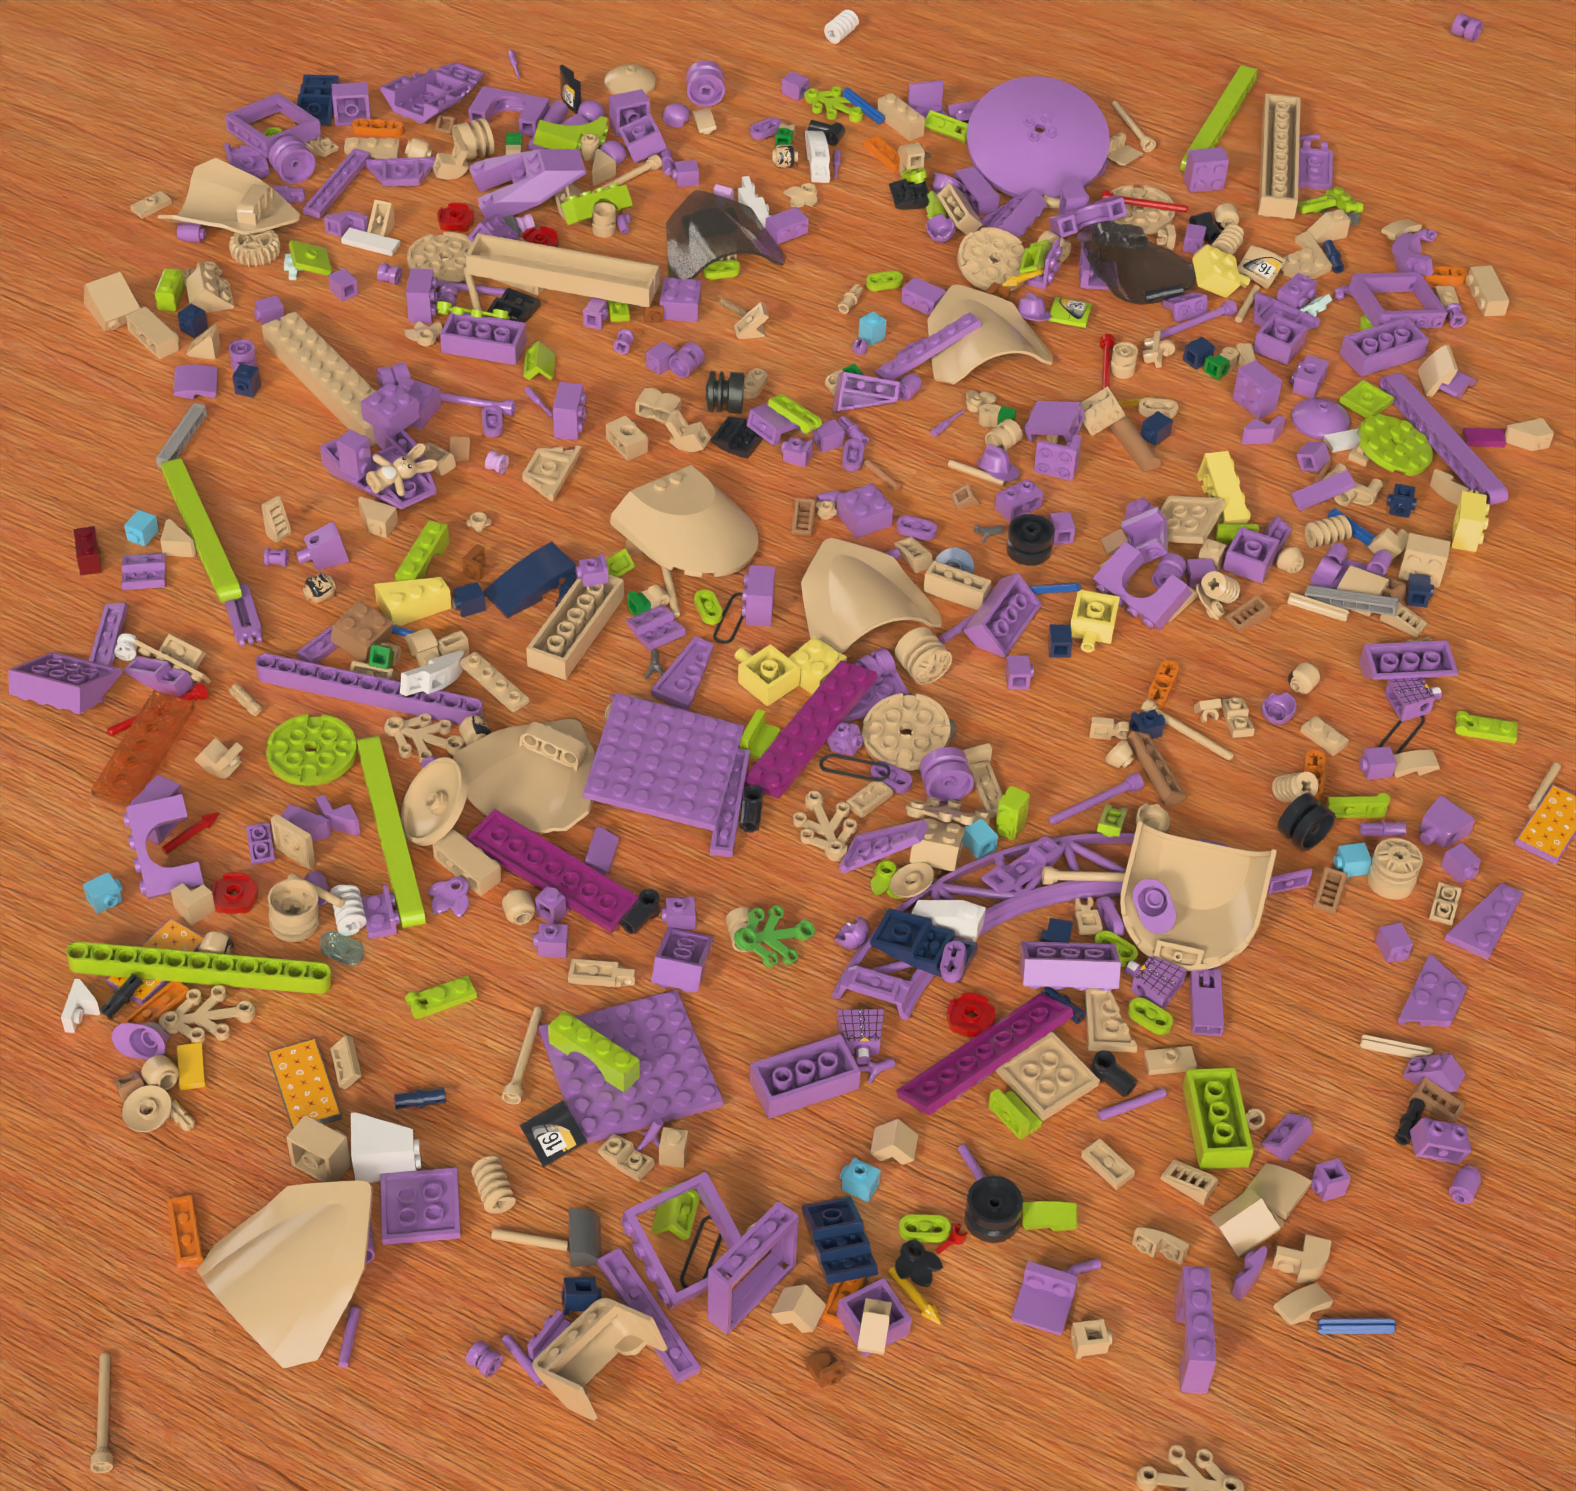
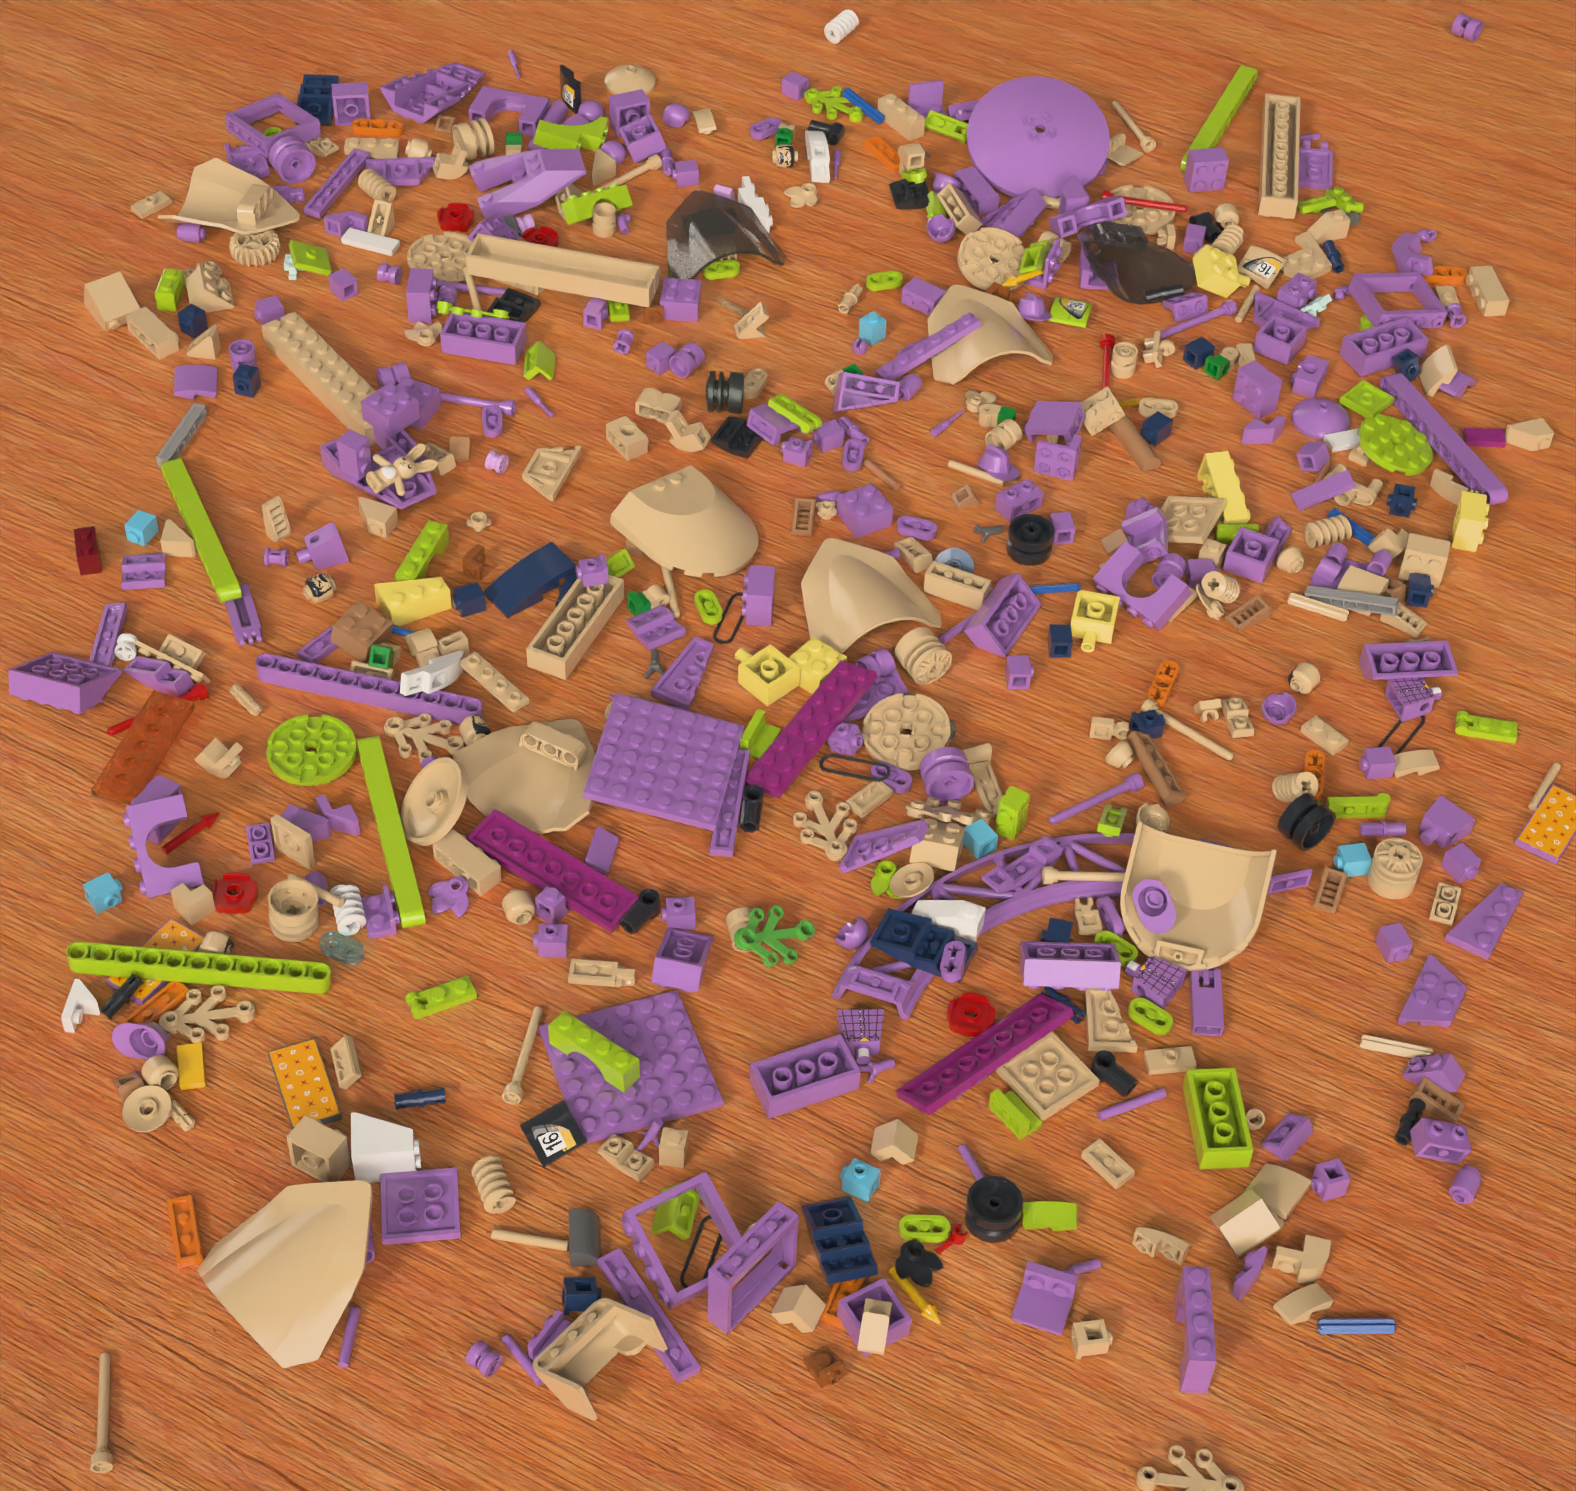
medium lavender brick [553,382,587,440] -> none
tan brick [580,134,599,161] -> none
medium lavender wheel [686,61,725,107] -> none
medium lavender brick [765,207,808,244] -> none
tan slope [1160,1160,1219,1205] -> none
tan slope [1381,219,1422,241] -> none
none -> tan piece [358,169,397,203]
none -> dark blue brick [1392,349,1421,382]

